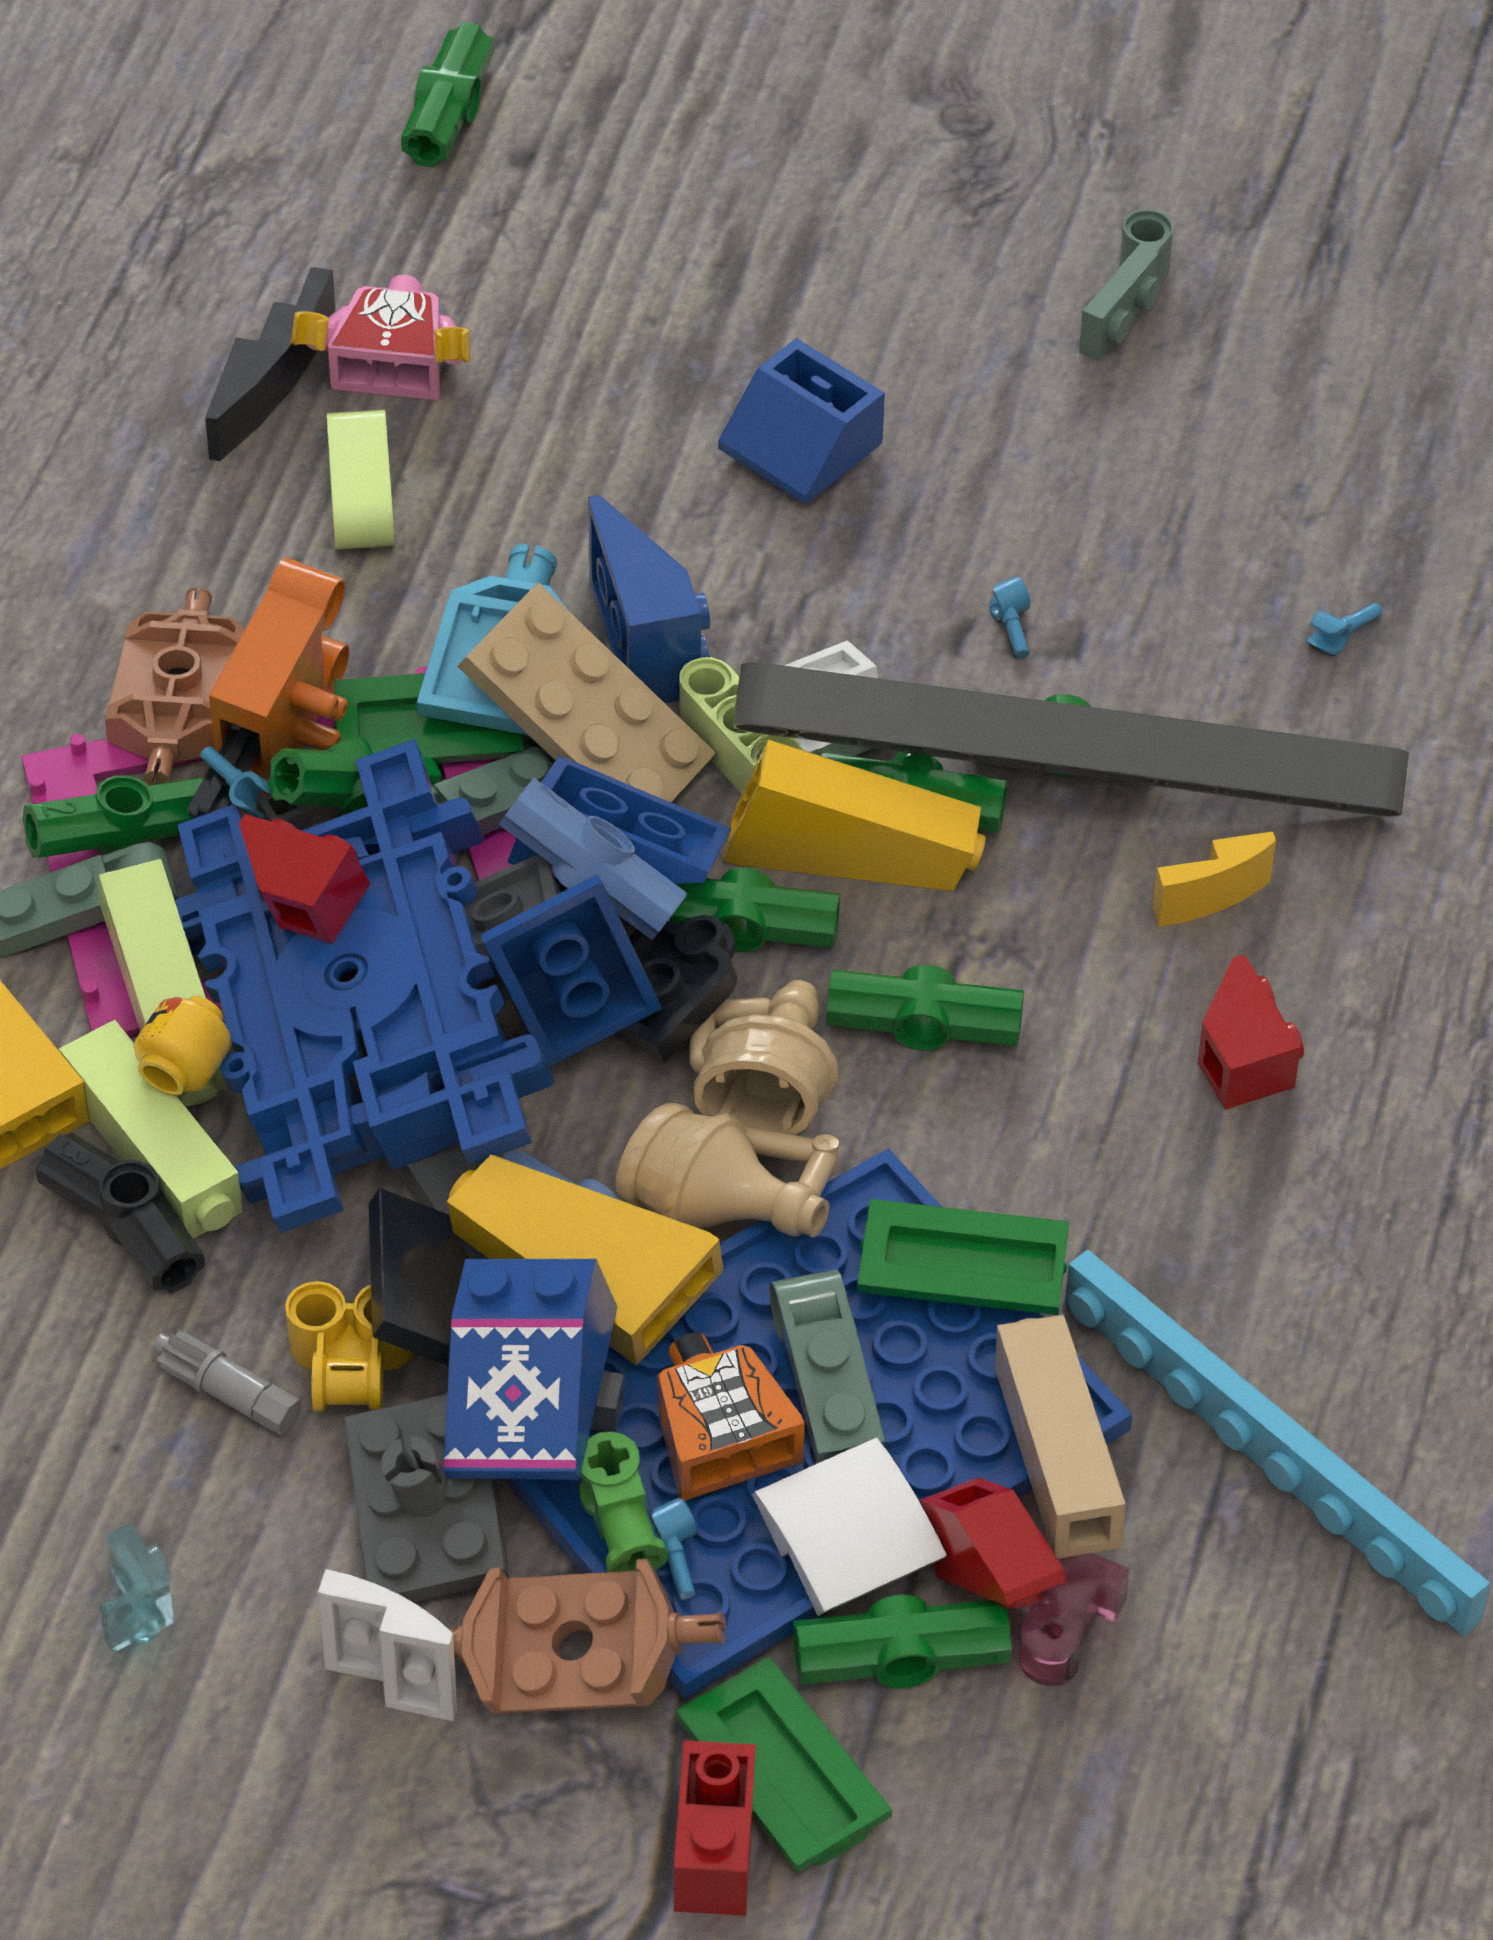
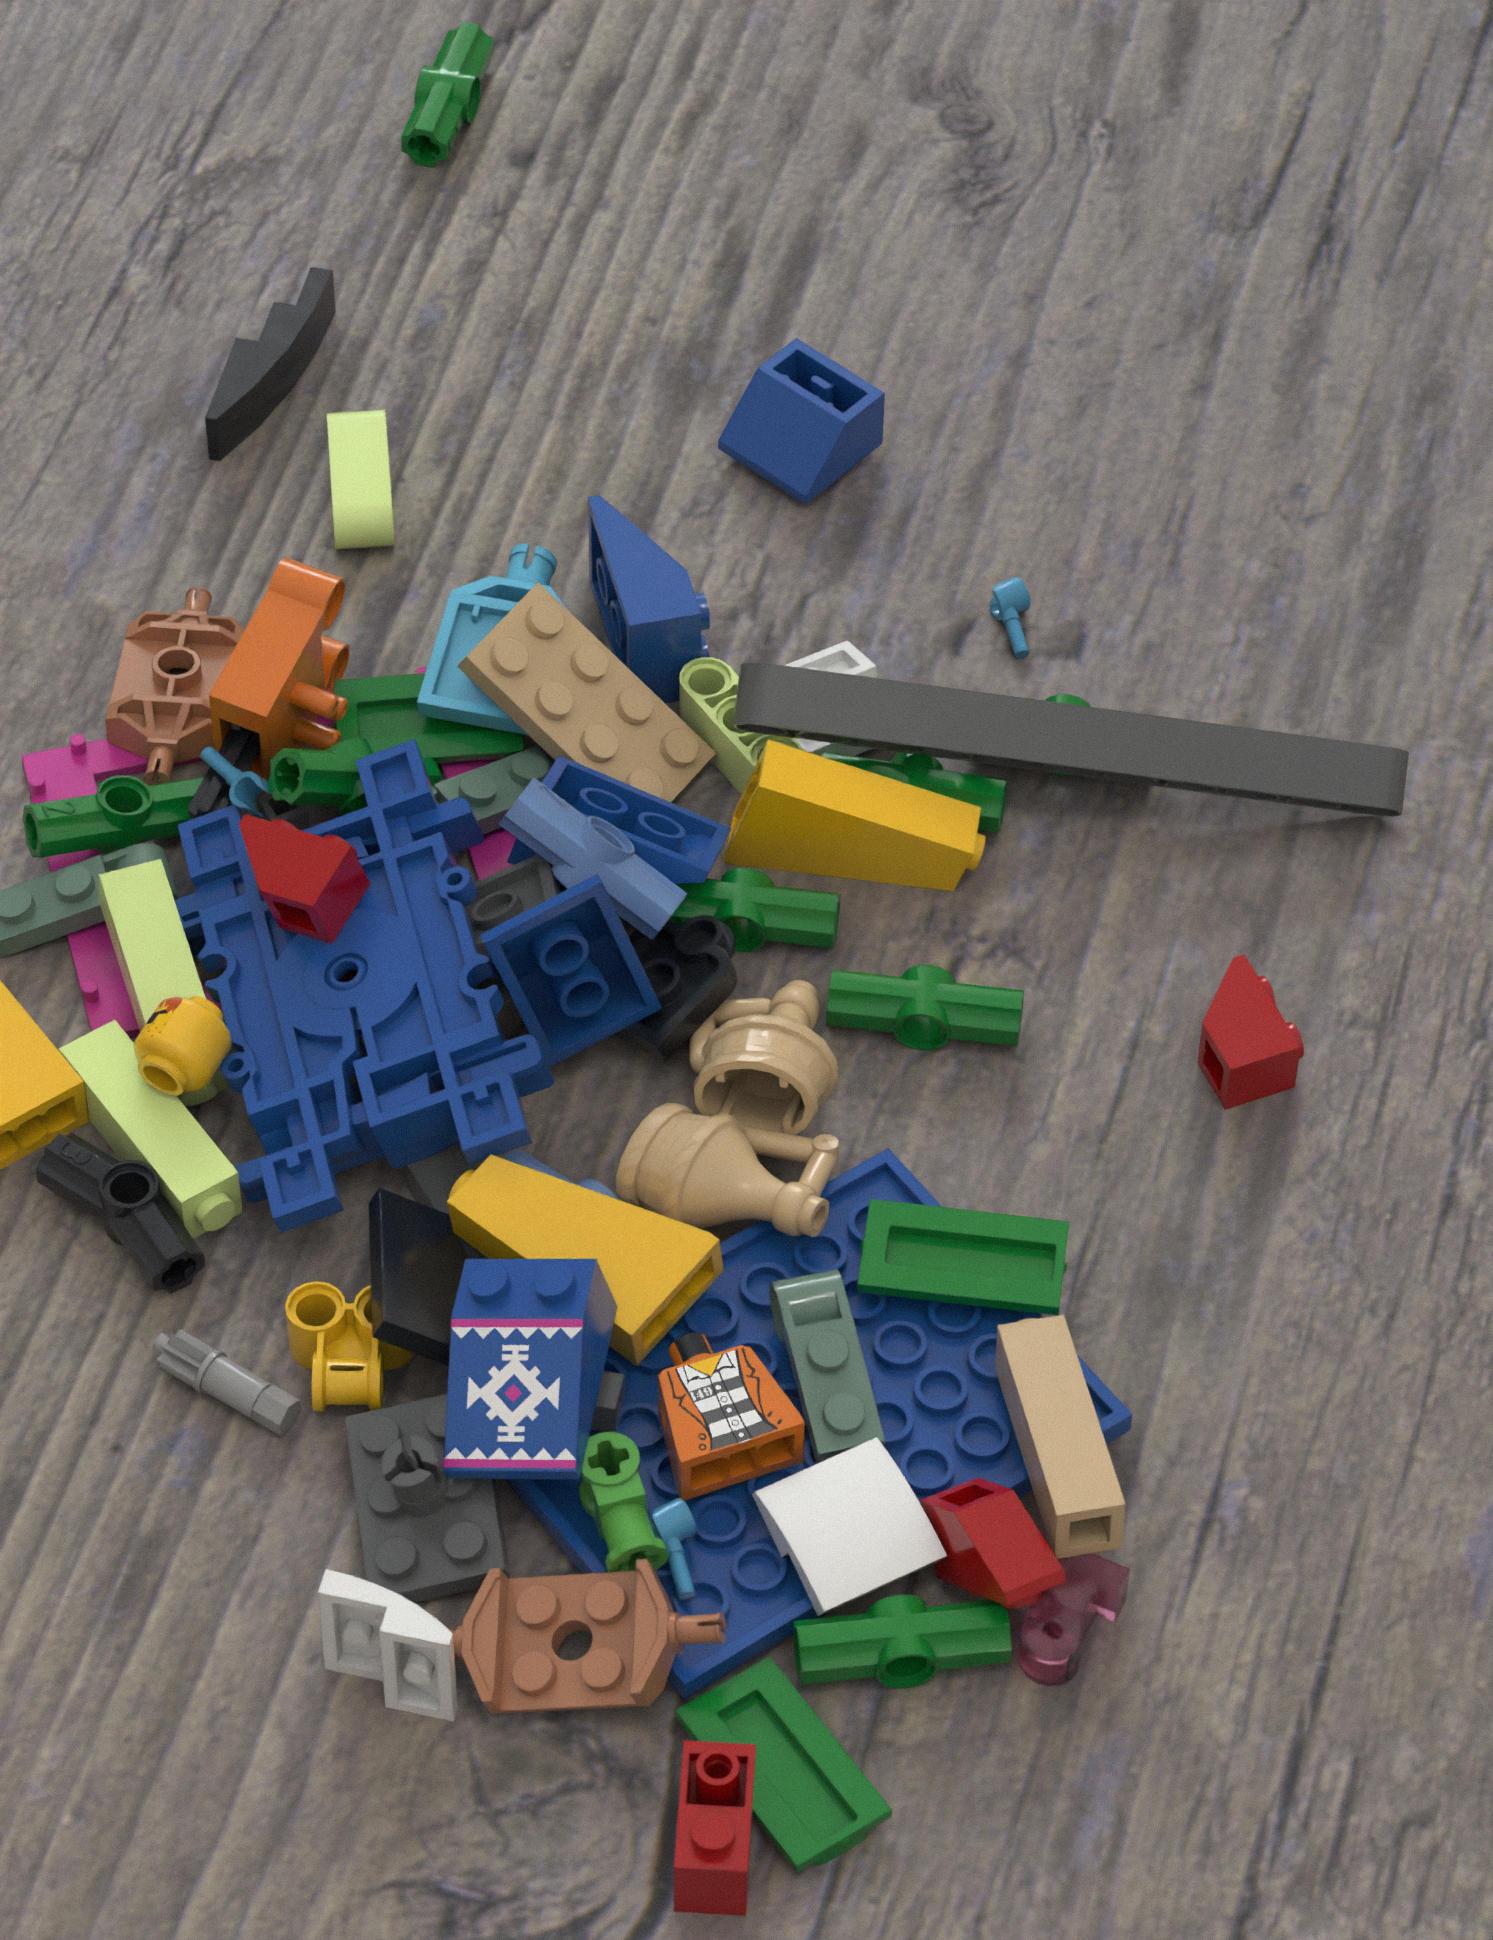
clear light blue bracket [100,1523,174,1651] -> none
torso [290,275,470,400] -> none
medium azure plate [1065,1249,1490,1637] -> none
sand green plate [1079,209,1174,361] -> none
yellow slope [1152,831,1276,927] -> none
dark azure hand [1306,603,1382,655] -> none

